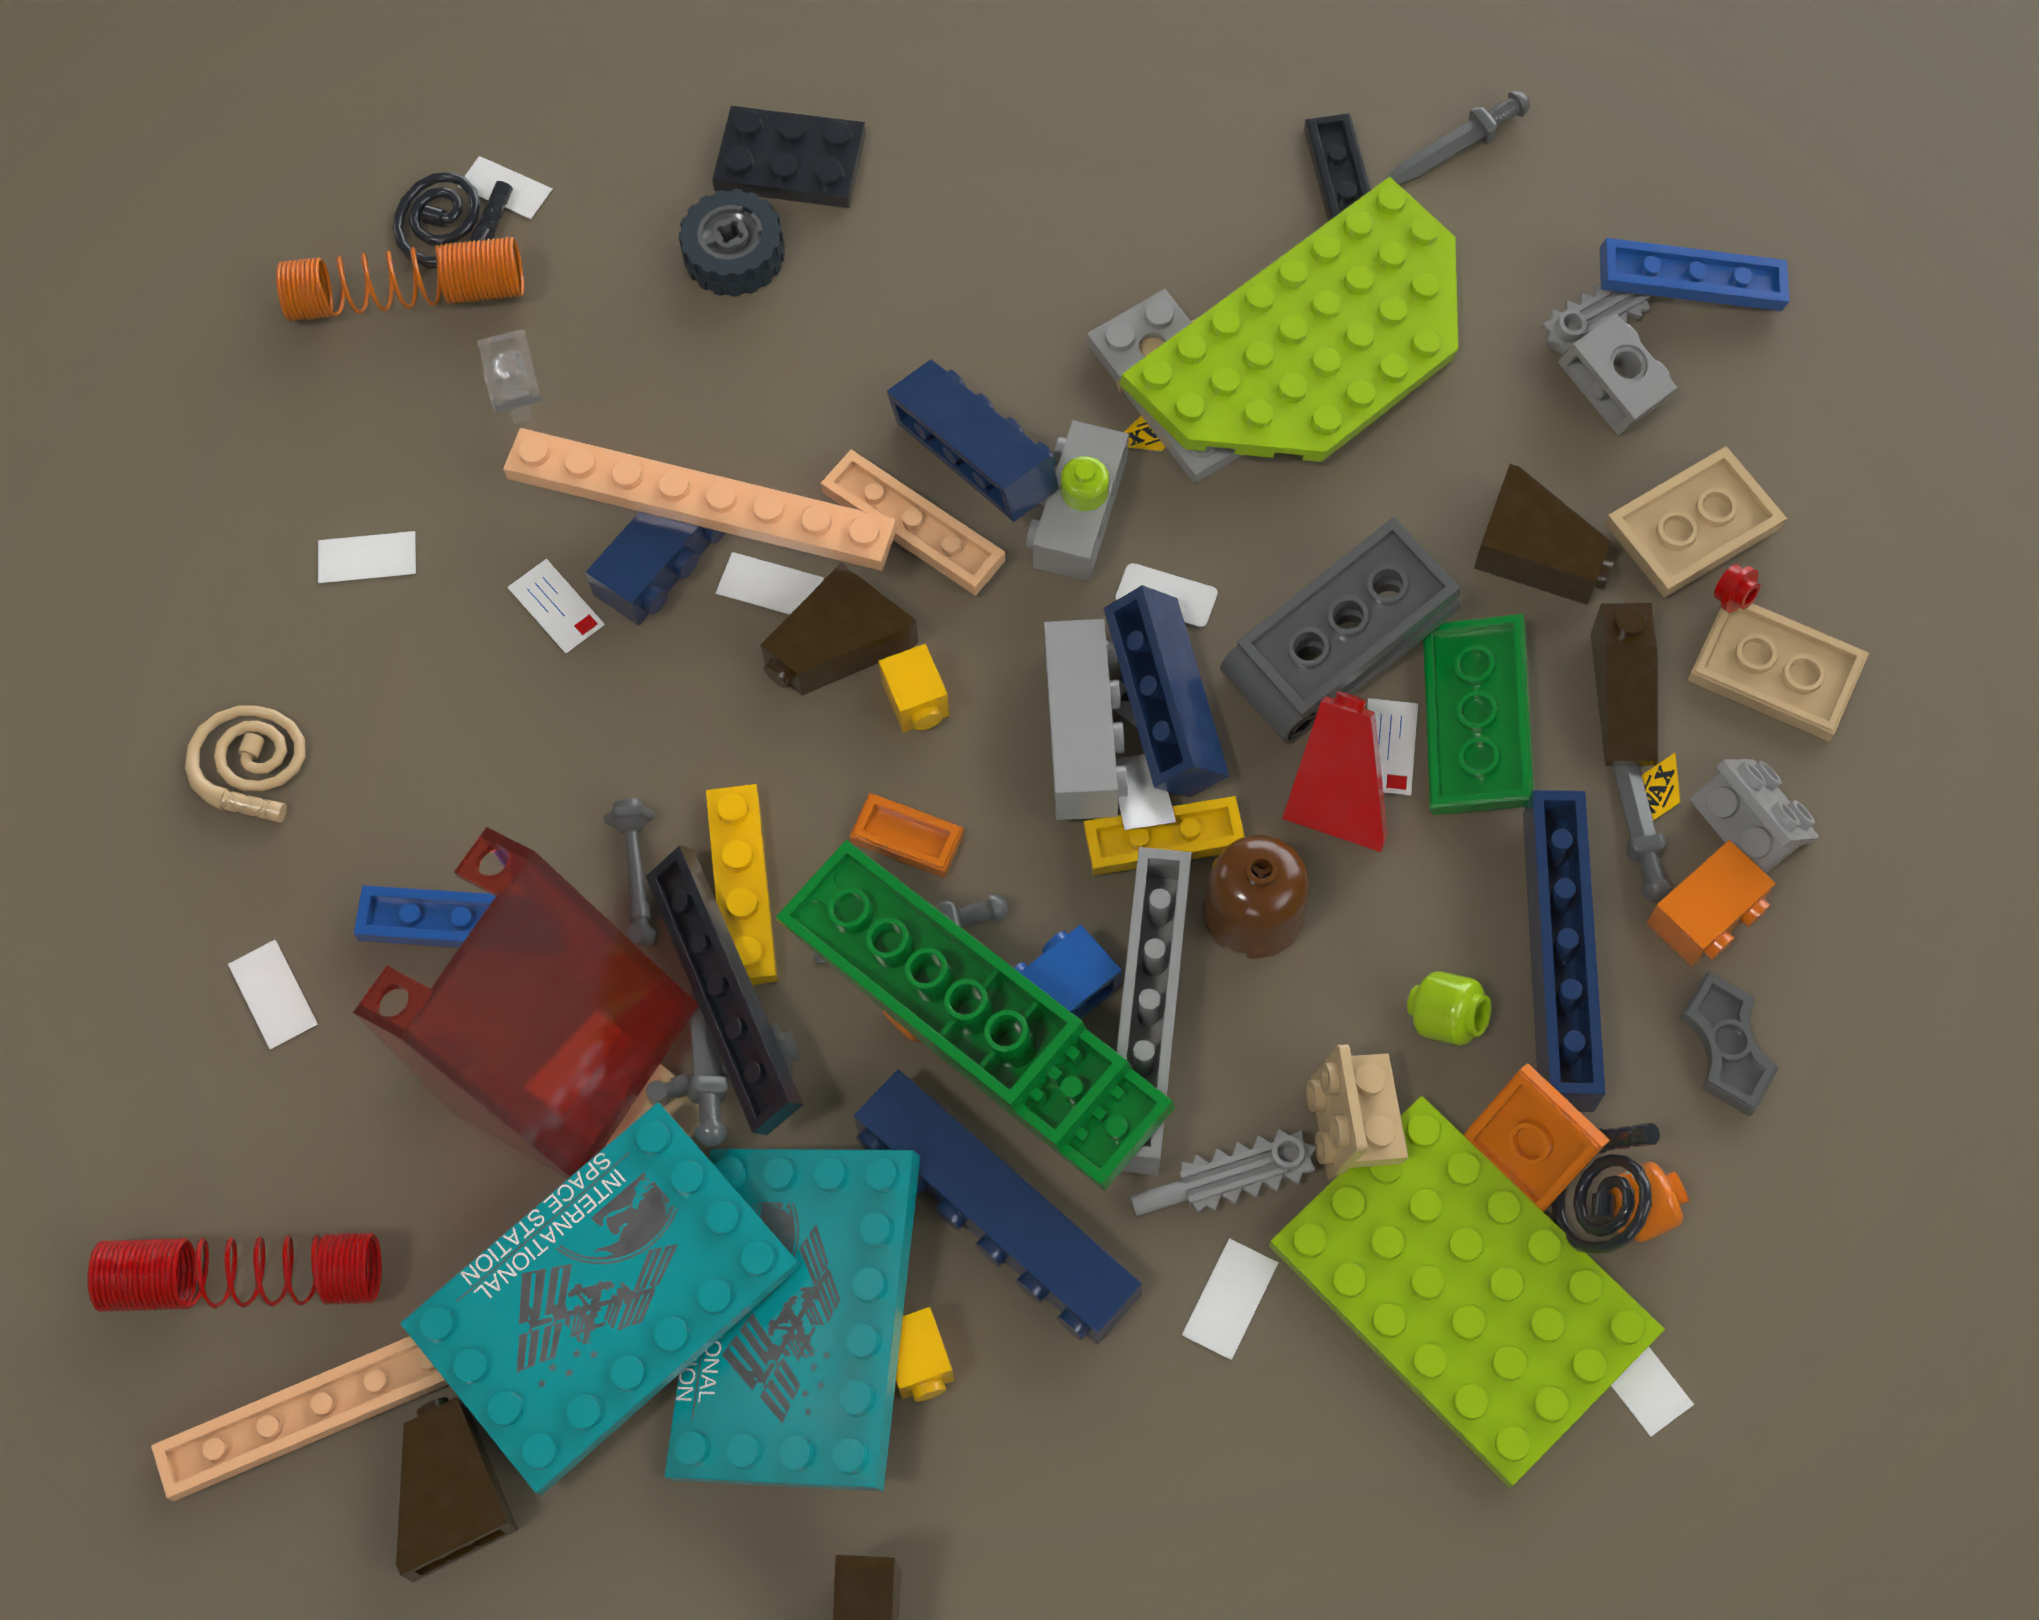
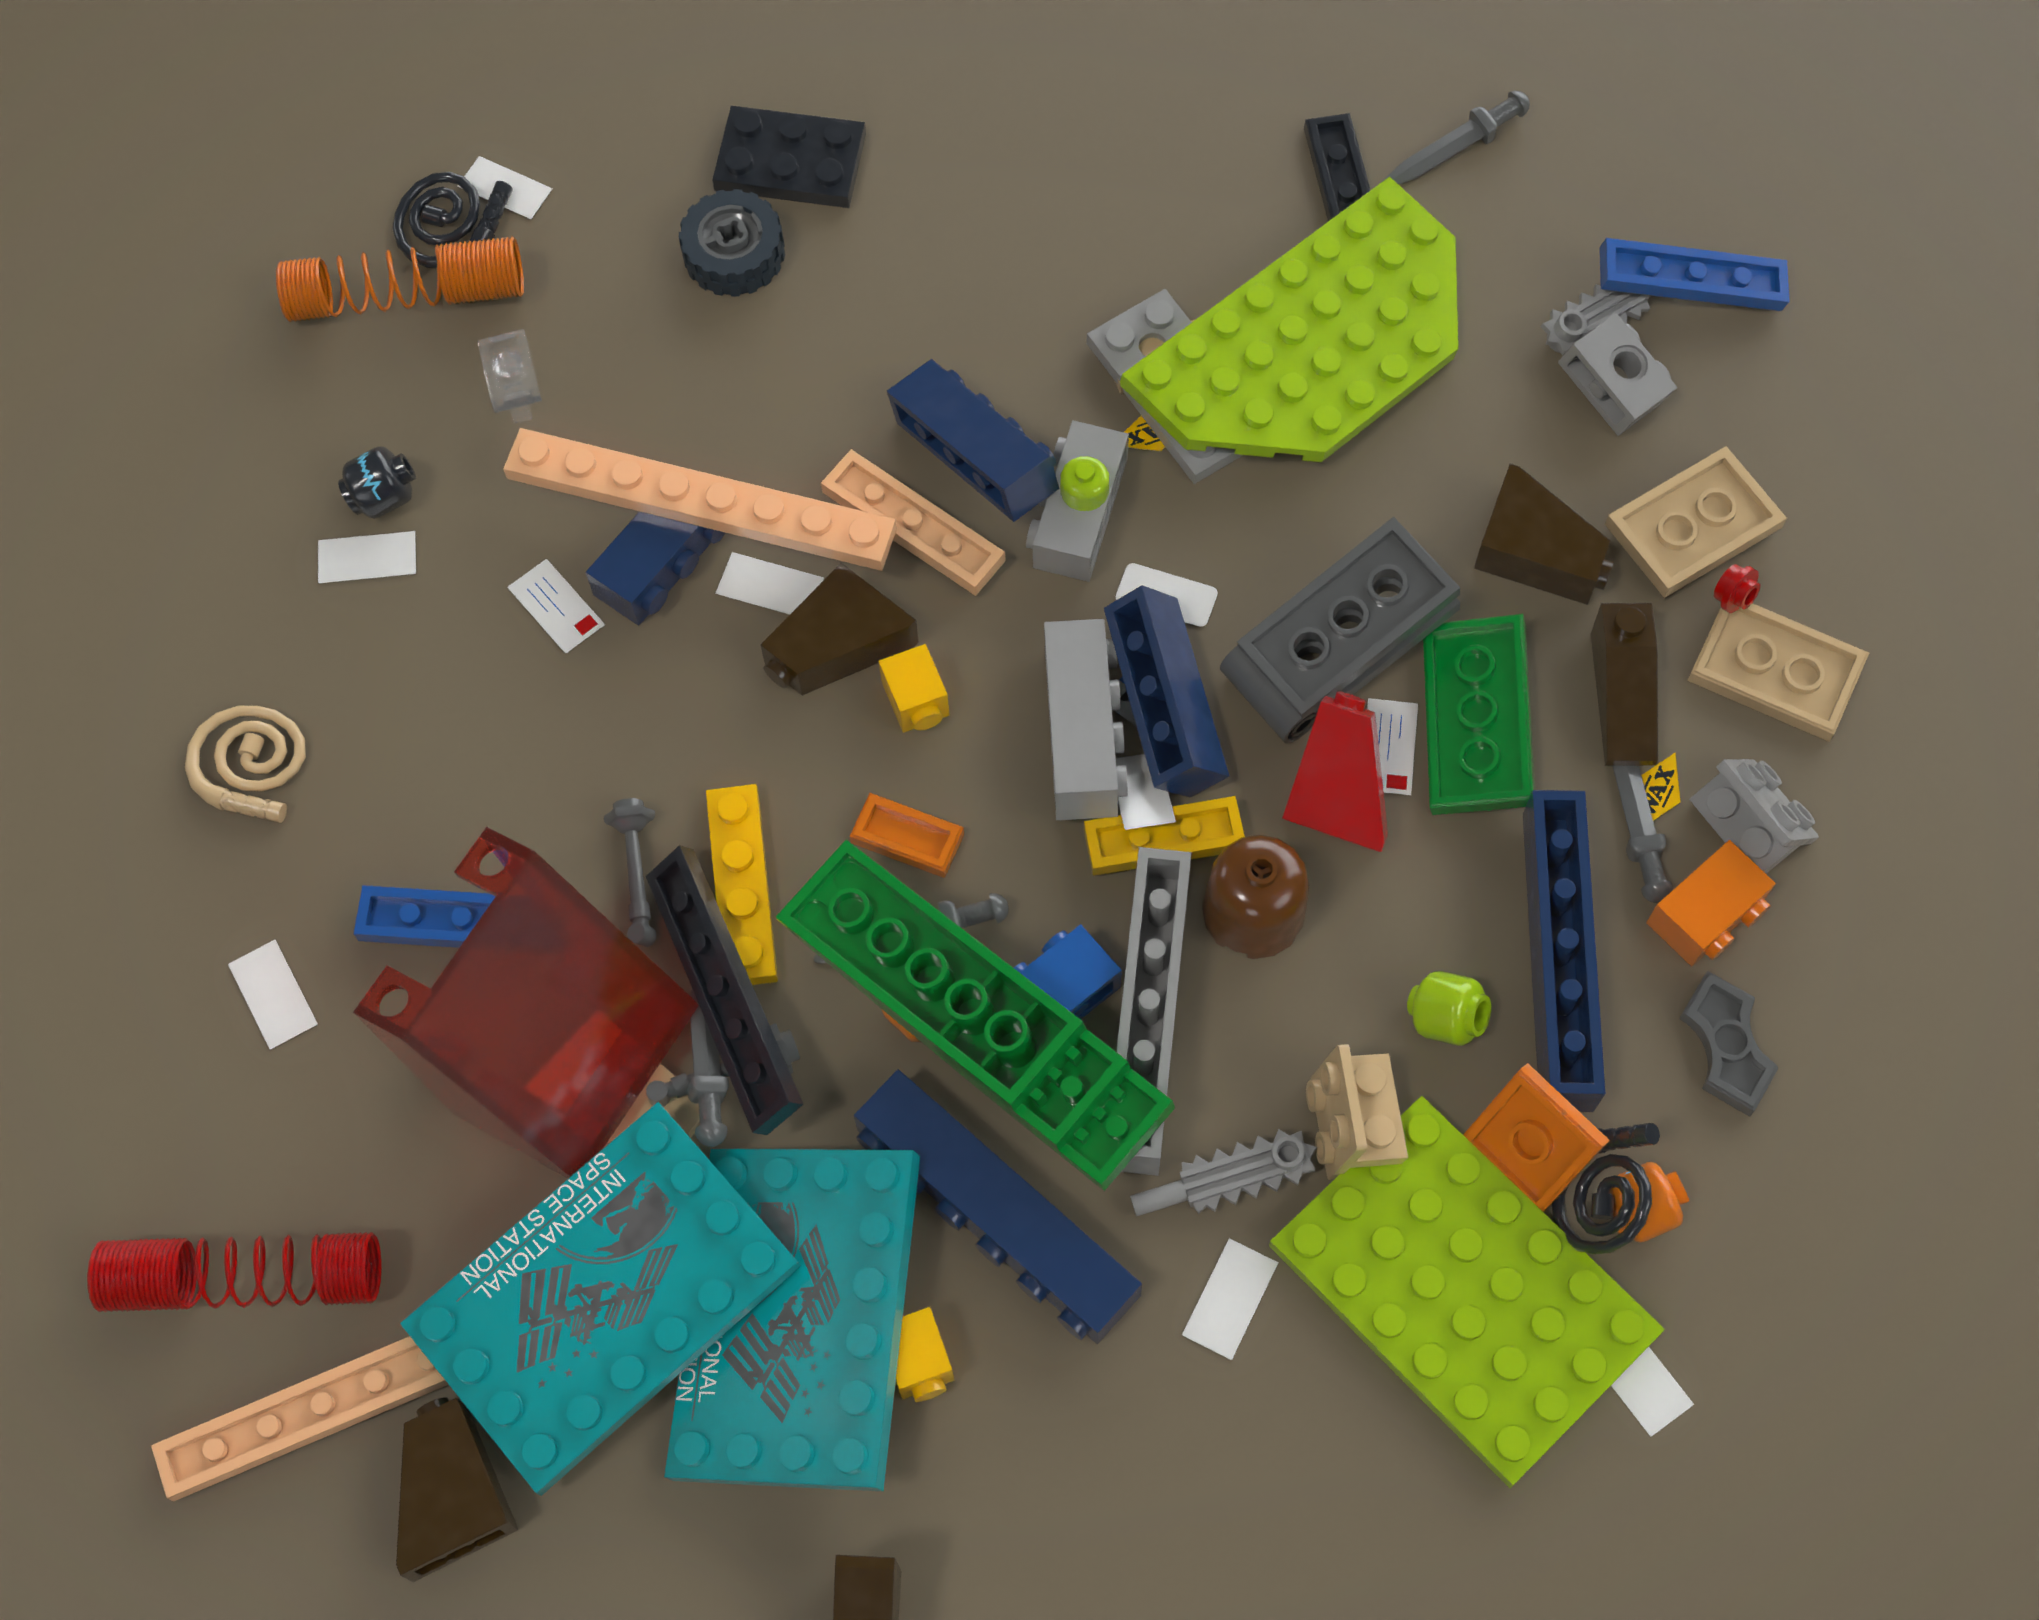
none -> black head [338,446,416,519]

